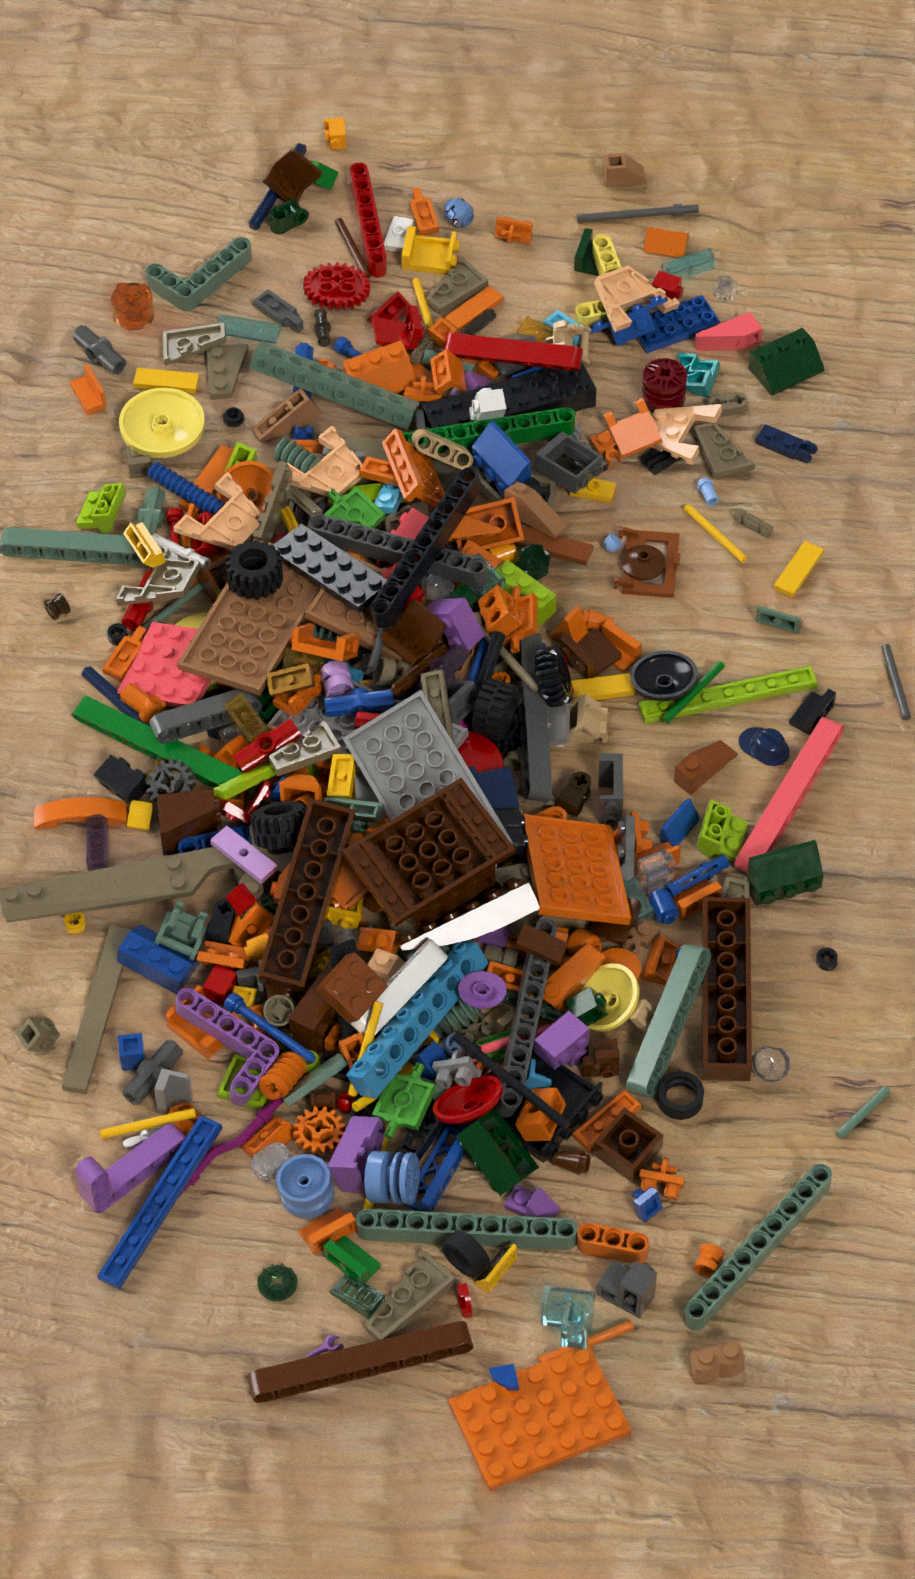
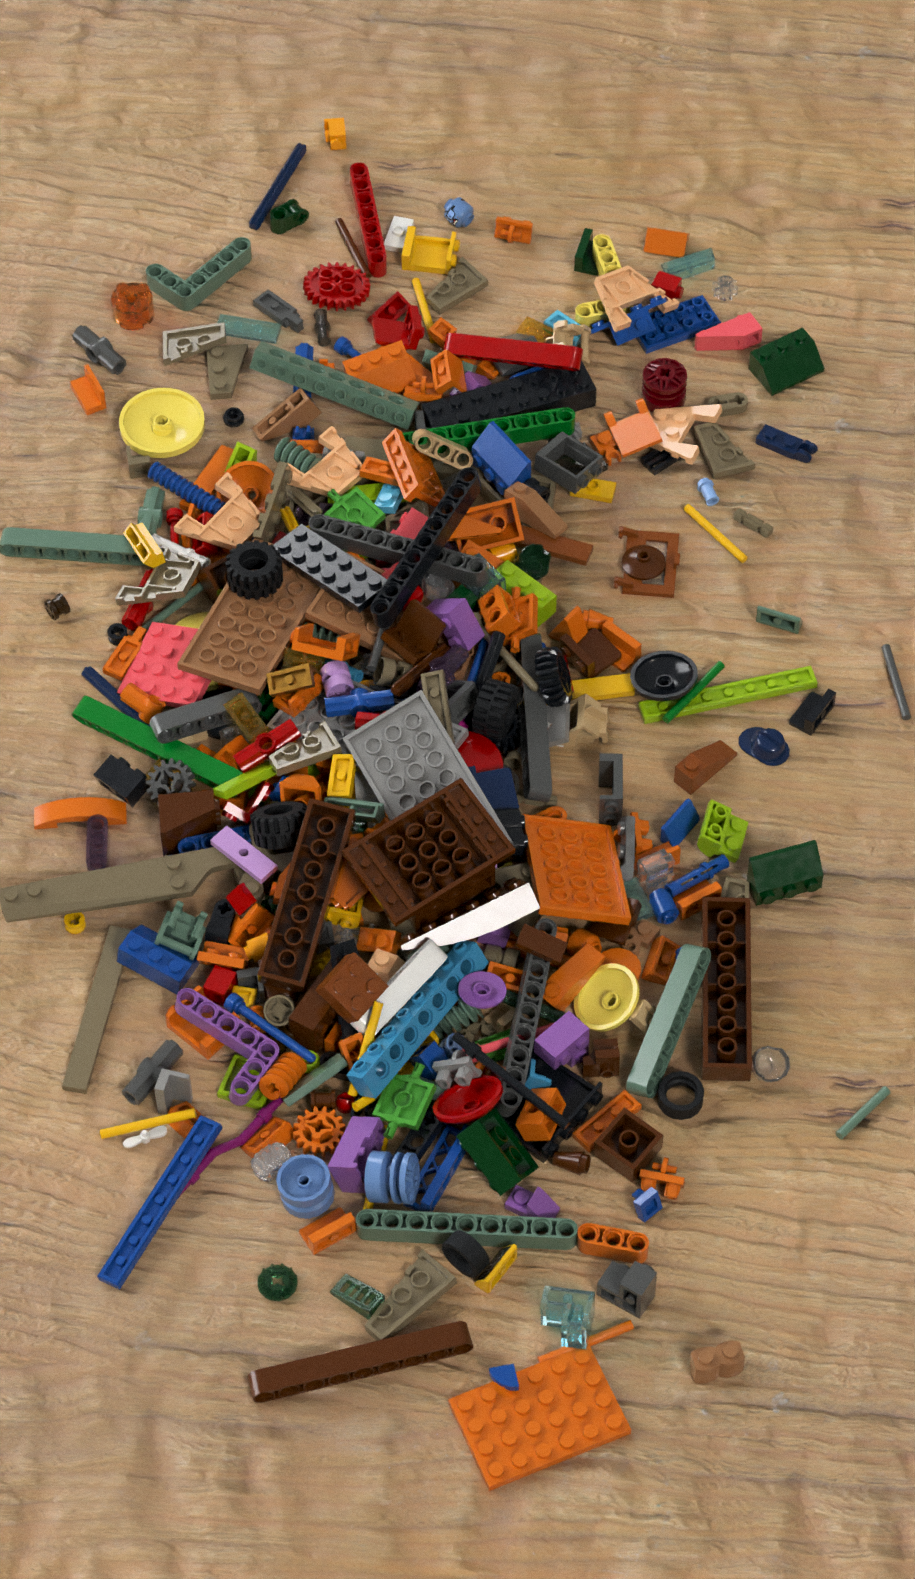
dark tan brick [16,1017,60,1052] -> none
medium lavender beam [75,1123,186,1214] -> none
lime brick [76,483,126,534] -> none
blue panel [118,1033,145,1071] -> none
yellow slope [127,800,155,831] -> none
yellow tile [133,367,200,394] -> none
reddish brown bracket [262,148,322,206] -> none
medium lavender hand [307,1335,344,1357] -> none
green panel [310,160,339,190] -> none
green panel [324,1236,381,1287] -> none
dark tan axle [409,337,435,365] -> none
orange hinge [410,187,439,236] -> none
orange tile [444,286,503,333] -> none
red tile [457,1283,472,1318] -> none
clear smoke axle [462,309,497,335] -> none
white brick [469,388,506,422] -> none
dark brown piece [555,771,591,817] -> none
dark green brick [566,987,608,1027] -> none
dark grey bar [577,204,699,222] -> none
medium nougat slope [603,153,646,186] -> none
light blue hinge [603,533,623,553] -> none
teal slope [678,353,720,398] -> none
sand green beam [684,1164,832,1331] -> none
orange wheel [694,1243,724,1278] -> none
coral beam [734,717,844,873] -> none
yellow tile [773,541,824,598] -> none
black bush [816,947,838,971] -> none

